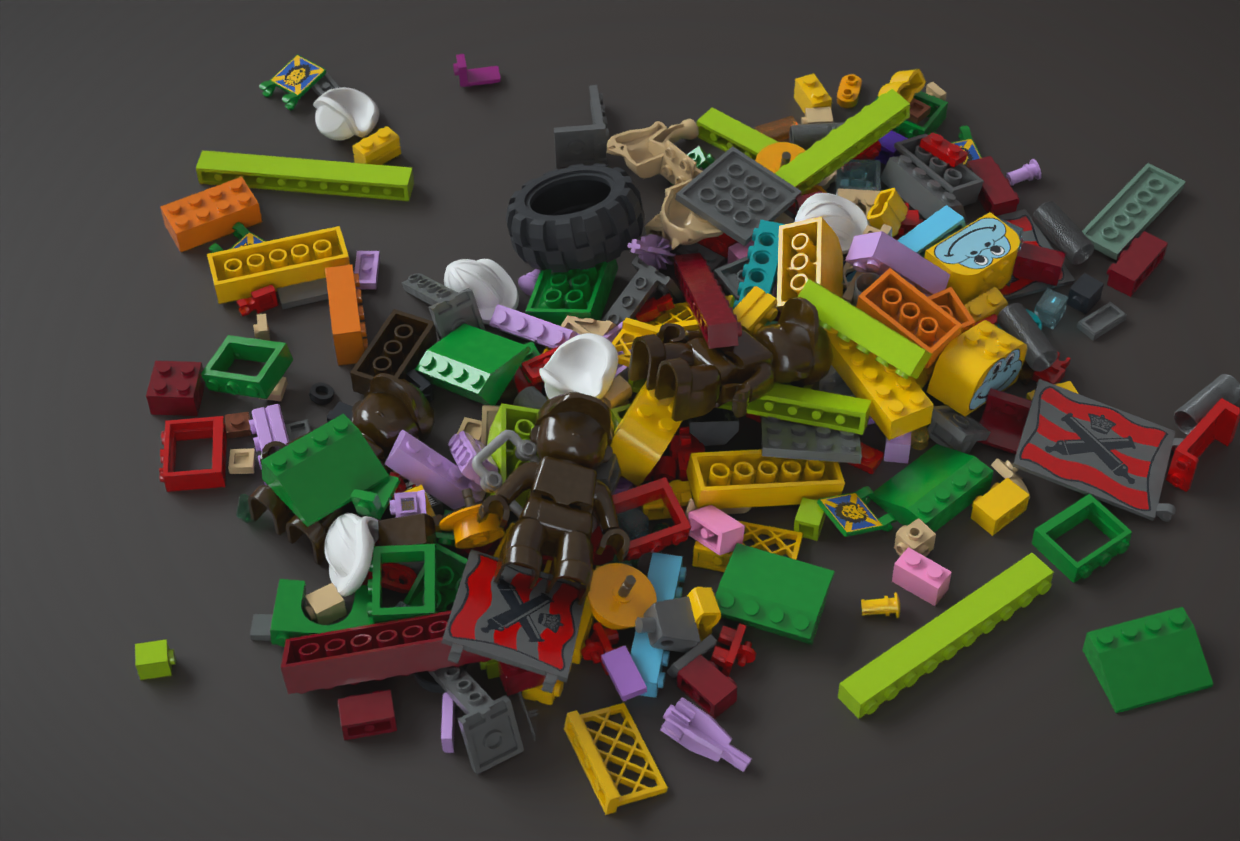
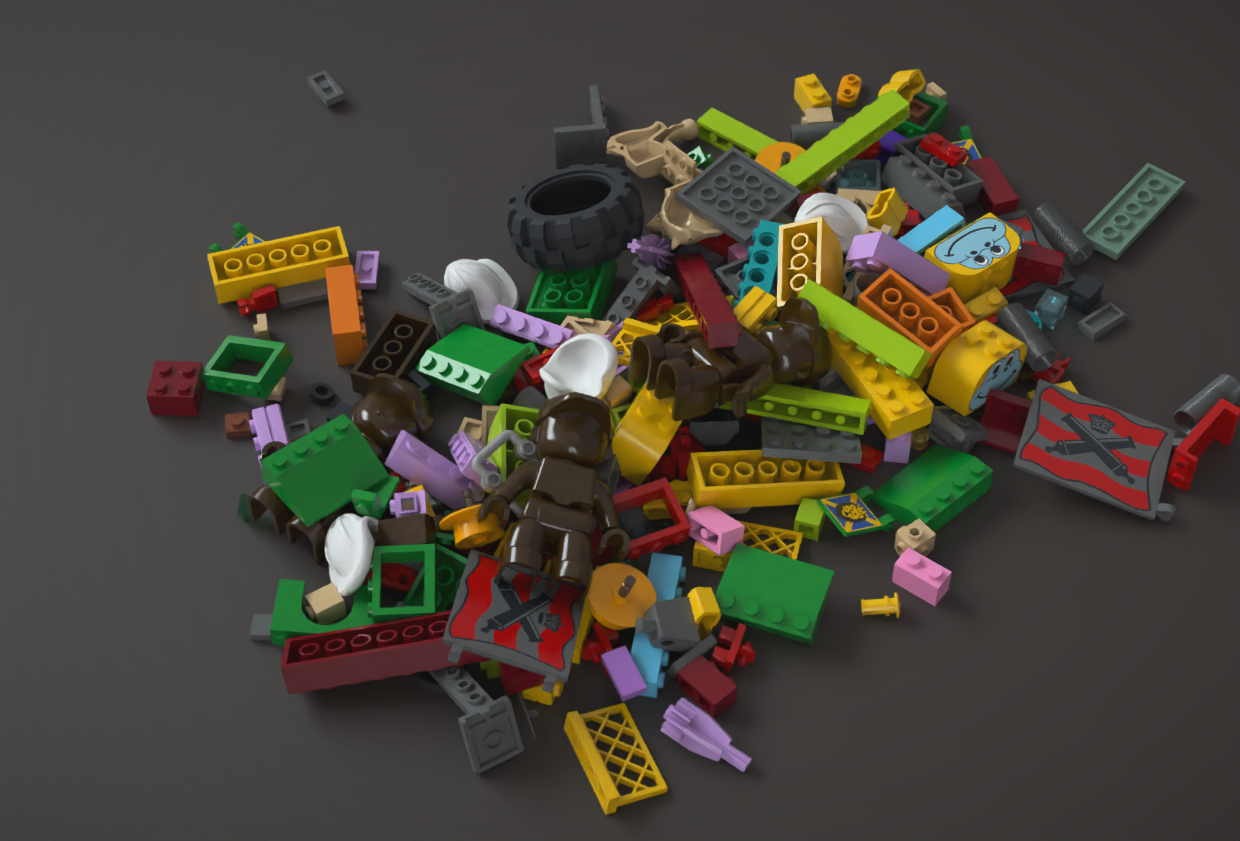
lime brick [135,639,176,680] -> none
red window [159,416,227,492] -> none
orange brick [160,177,262,252] -> none
lime brick [196,150,414,201] -> none
tan plate [228,448,256,474] -> none
flag [259,54,327,110] -> none
white piece [313,87,379,140] -> none
dark red brick [338,690,397,740] -> none
yellow brick [352,126,401,165] -> none
lavender tile [441,693,455,753] -> none
magenta bracket [453,54,501,87] -> none
lavender pin [518,269,541,295] -> none
clear orange tile [754,116,798,141] -> none
lime brick [838,553,1054,719] -> none
yellow brick [971,477,1030,536] -> none
tan plate [991,458,1030,499] -> none
lavender pin [1006,159,1042,186] -> none
green window [1032,494,1132,583] -> none
green slope [1082,607,1213,713] -> none
dark red brick [1107,231,1168,297] -> none

